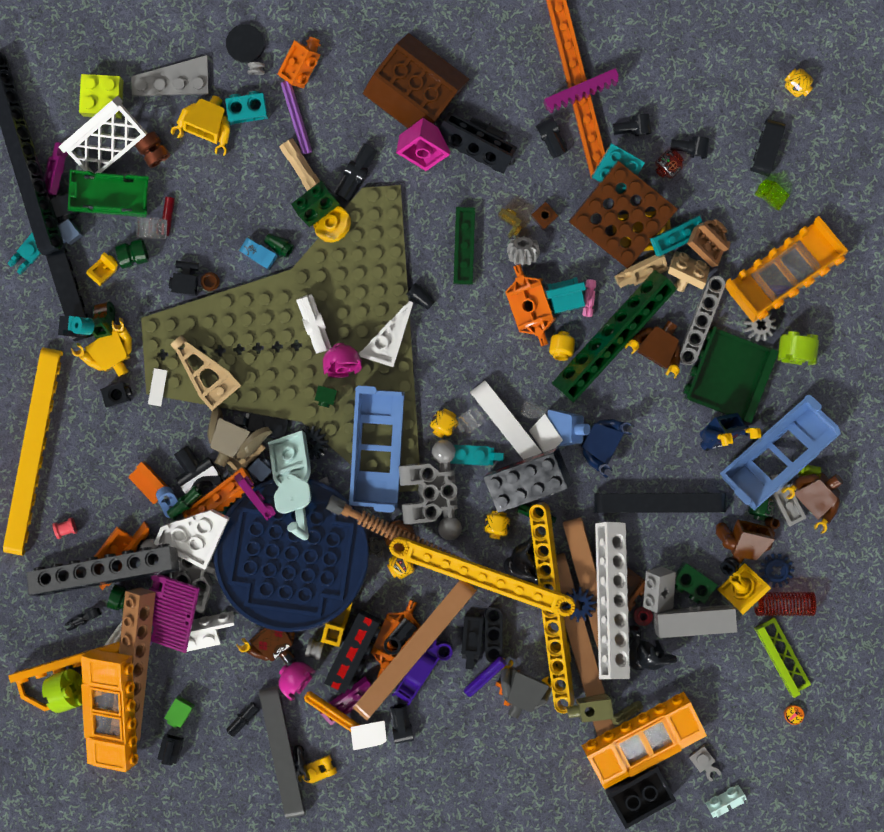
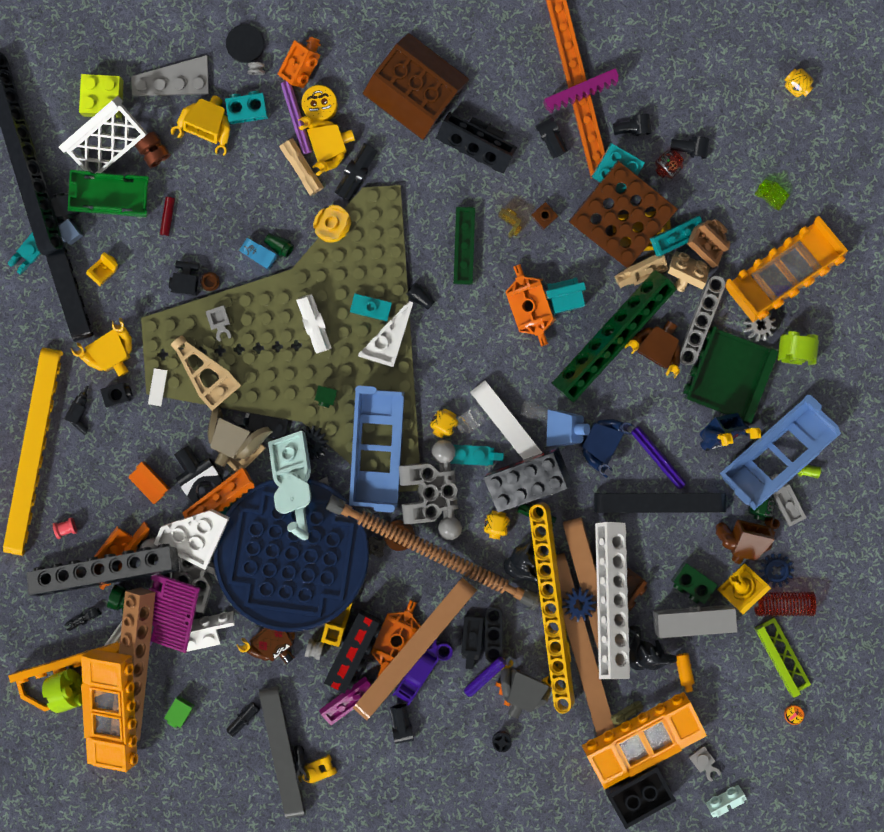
magenta hinge [44,142,68,195] -> none
teal leg [58,316,94,337] -> none
dark green leg [92,302,115,339] -> none
dark green wheel [115,238,149,269] -> none
clear brick [136,218,167,240] -> none
medium blue beam [156,487,178,518] -> none
black brick [157,734,184,765] -> none
dark green pin [167,486,203,520] -> none
magenta hinge [234,473,276,520] -> none
sand blue plate [248,458,272,482] -> none
dark pink cylinder [278,662,316,701] -> none
dark green brick [291,180,340,227] -> none
light orange axle [304,691,360,732] -> none
dark pink cylinder [323,343,362,378] -> none
white sticker [351,721,387,750] -> none
black piece [384,617,417,655] -> none
yellow head [387,551,415,579] -> none
yellow plate [389,537,575,617] -> none
dark pink slope [396,118,450,171] -> none
light grey gear [507,235,540,266] -> none
white sticker [529,414,563,452] -> none
yellow head [549,331,575,361] -> none
olive torso [566,693,614,722] -> none
bright pink axle [582,279,596,317] -> none
dark red plate [633,607,653,626] -> none
light grey brick [643,566,676,613] -> none
black bush [720,557,740,576] -> none
black beam [750,118,786,177] -> none
reddish brown torso [781,473,843,534] -> none
none -> black piece [64,386,89,435]
none -> light grey plate [205,305,232,342]
none -> yellow torso [298,116,355,176]
none -> yellow head [301,85,338,121]
none -> teal plate [350,293,392,322]
none -> black wheel [492,731,512,752]
none -> dark purple axle [631,427,686,489]
none -> light orange cylinder [675,653,695,693]

